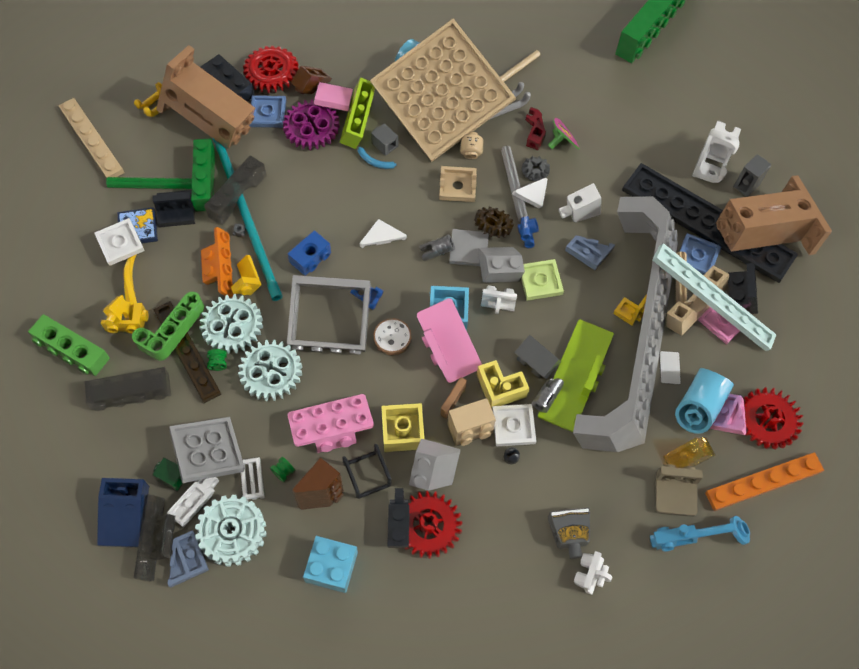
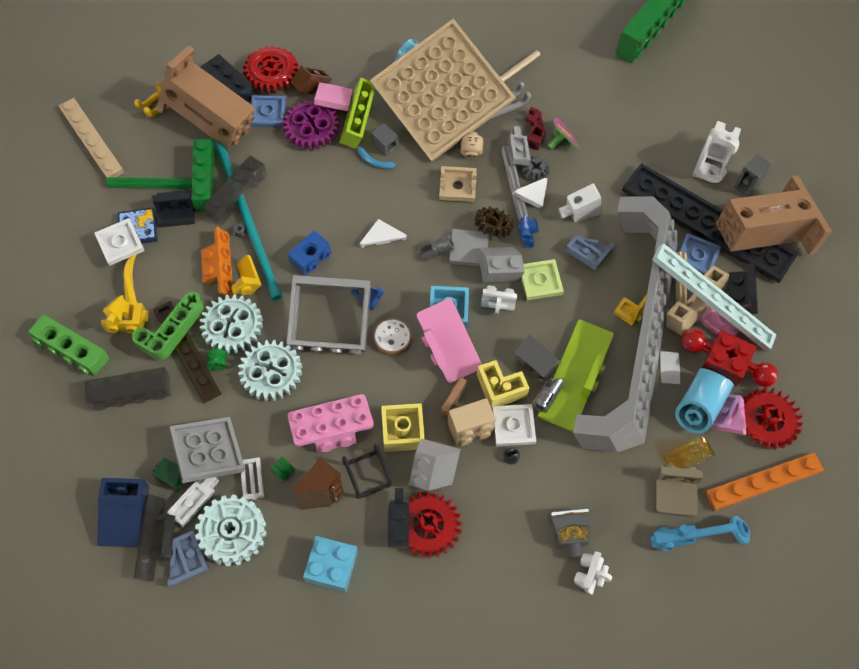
none -> light grey hinge [508,126,531,166]
none -> red brick [681,328,779,387]

